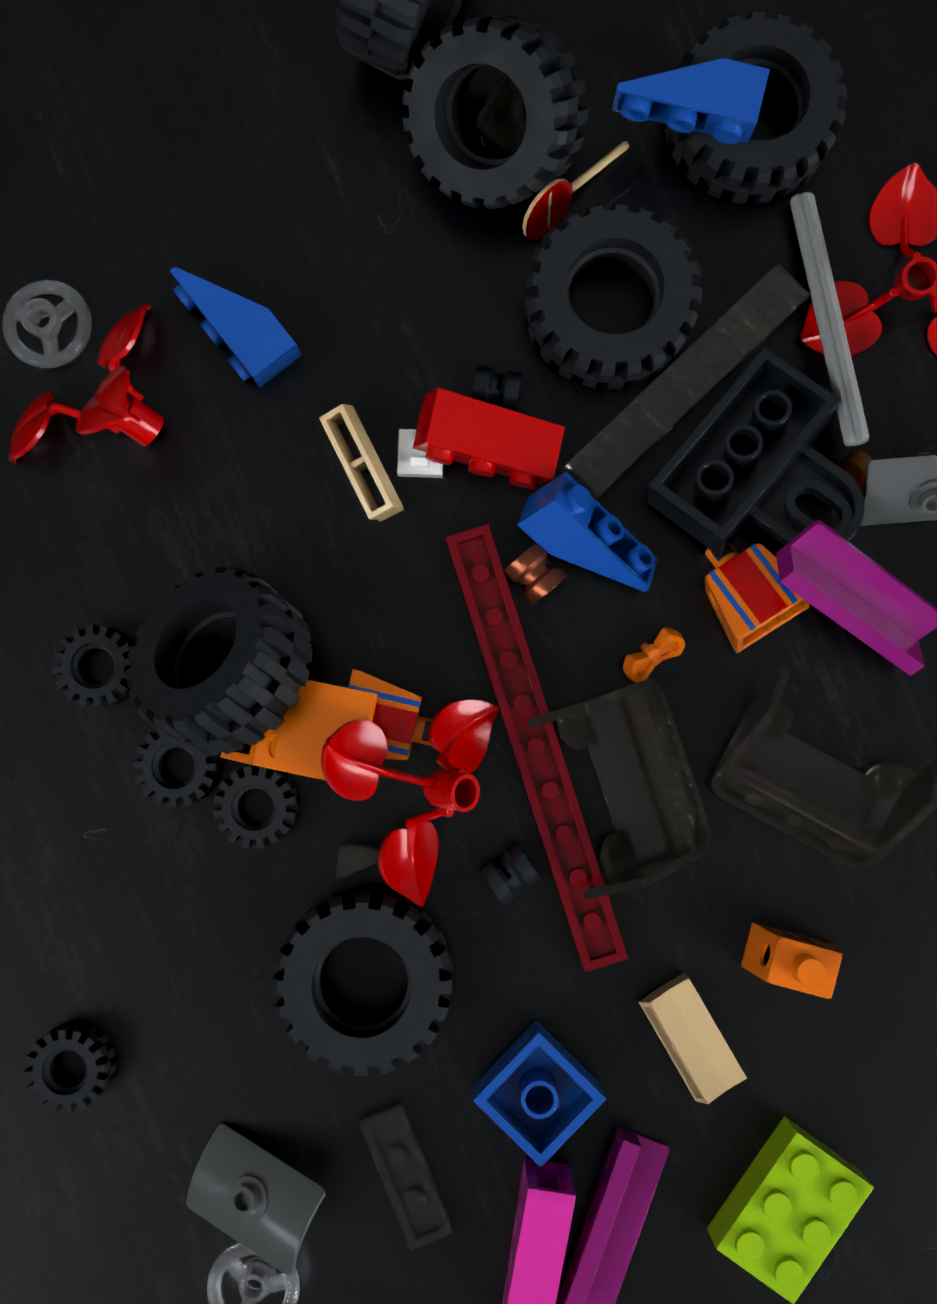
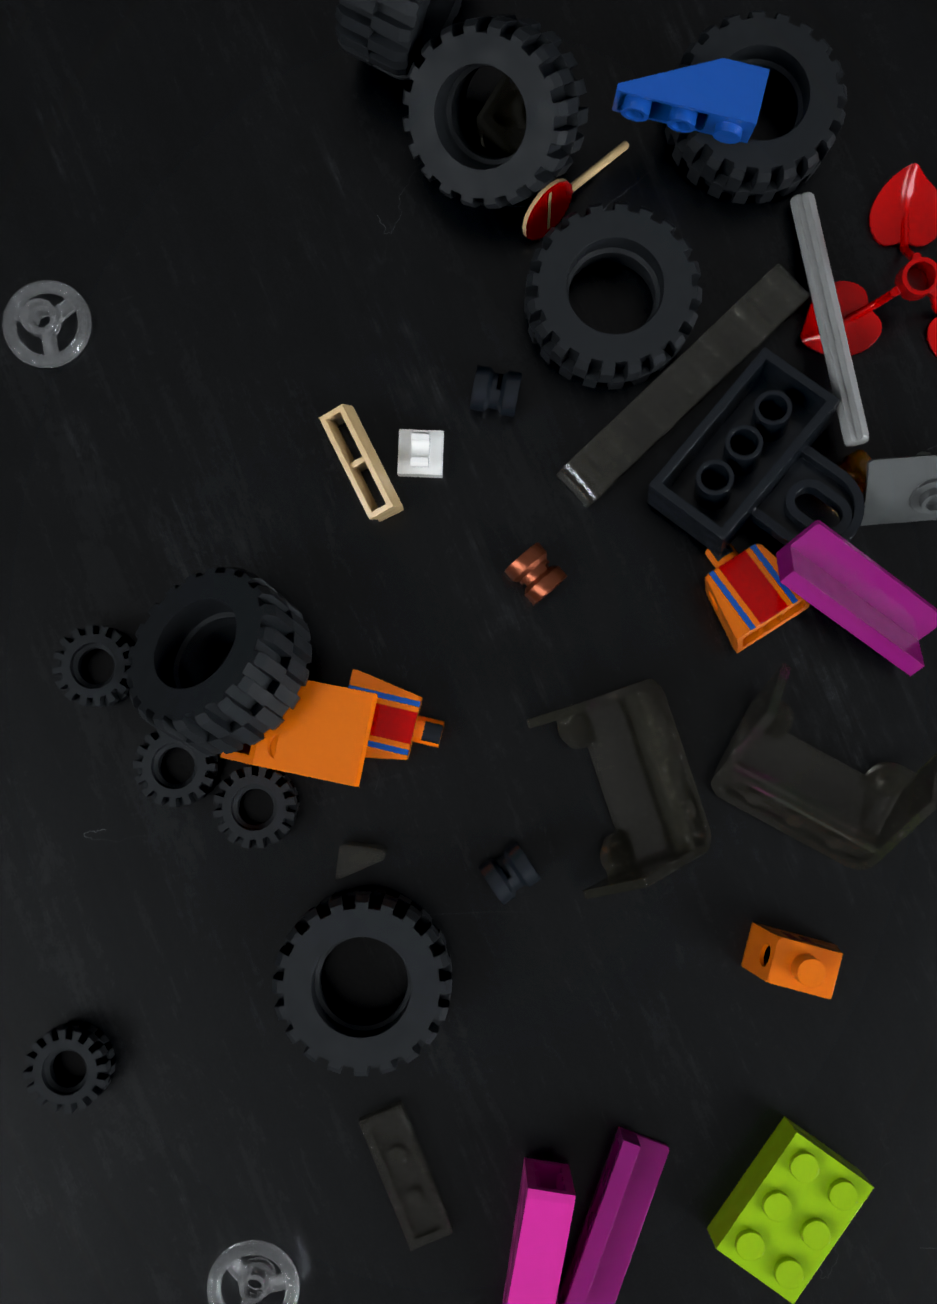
red plant [9,302,164,464] -> none
blue slope [170,267,302,388] -> none
dark grey shield [186,1124,326,1276] -> none
red plant [321,699,500,906] -> none
red brick [412,388,565,489] -> none
dark red plate [445,524,628,973] -> none
blue brick [473,1020,606,1168] -> none
blue slope [517,472,658,592] -> none
orange piece [623,627,685,683] -> none
tan piece [639,972,747,1104] -> none

